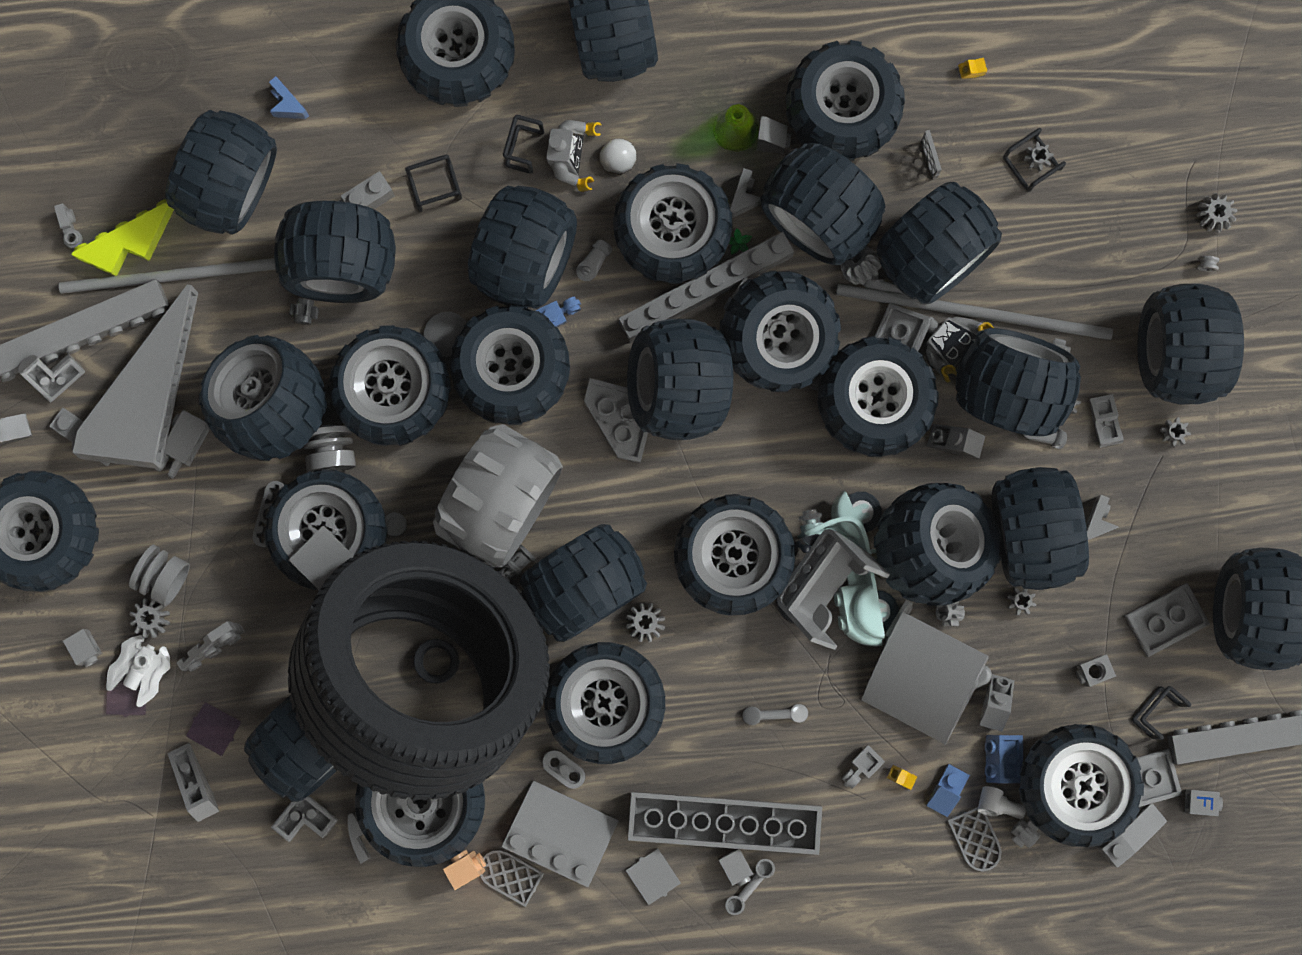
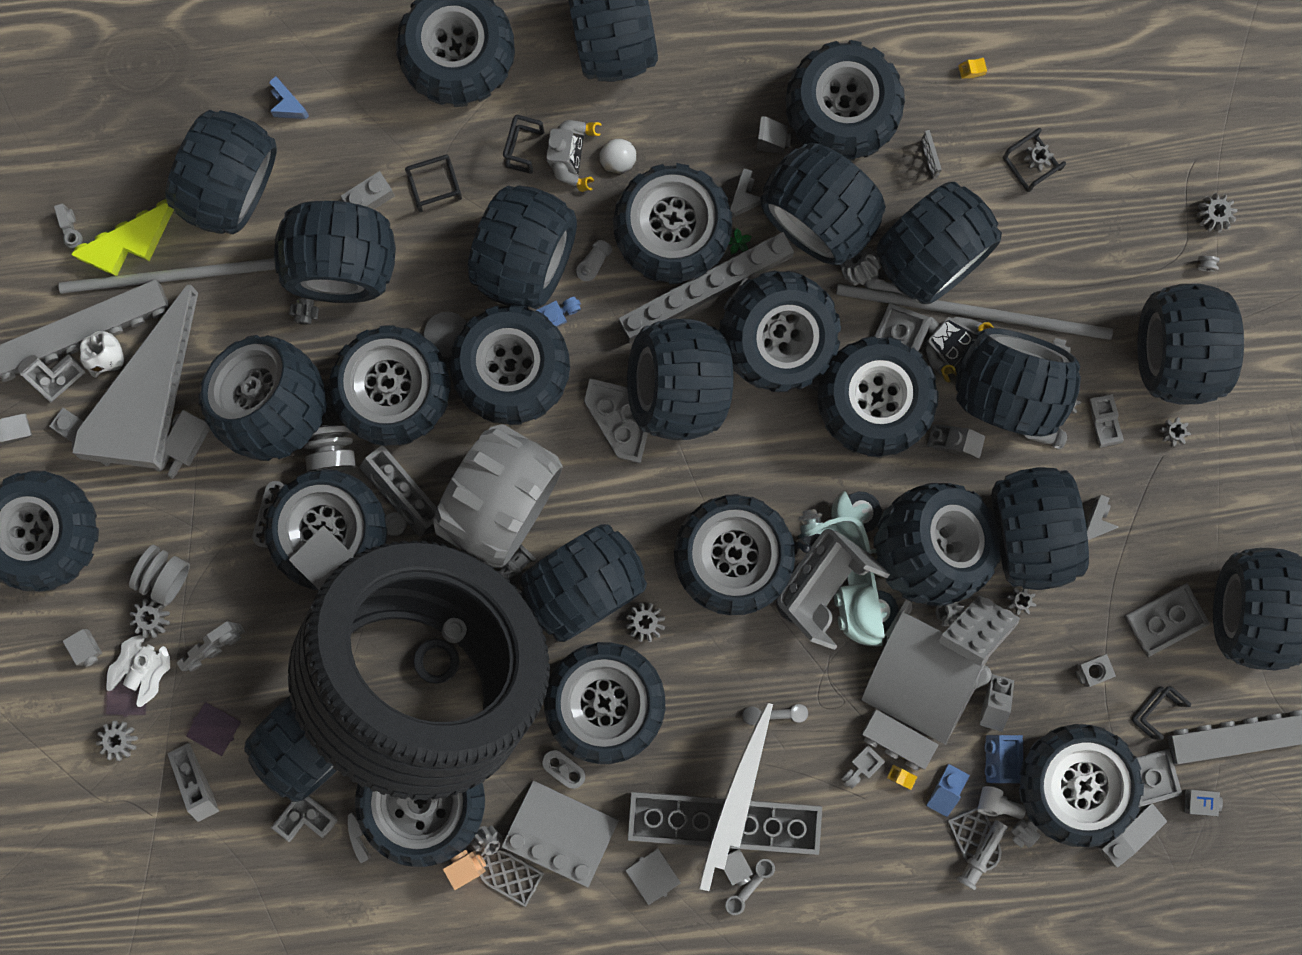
clear neon green cone [713,104,759,152] -> none
none -> white piece [80,331,124,378]
none -> light grey gear [96,721,138,761]
none -> light grey brick [359,445,437,538]
none -> light grey tile [442,618,467,643]
none -> light grey gear [471,825,502,856]
none -> white slope [699,703,773,891]
none -> light grey brick [861,710,938,771]
none -> light grey plate [939,595,1020,667]
none -> light grey pin [956,820,1009,891]

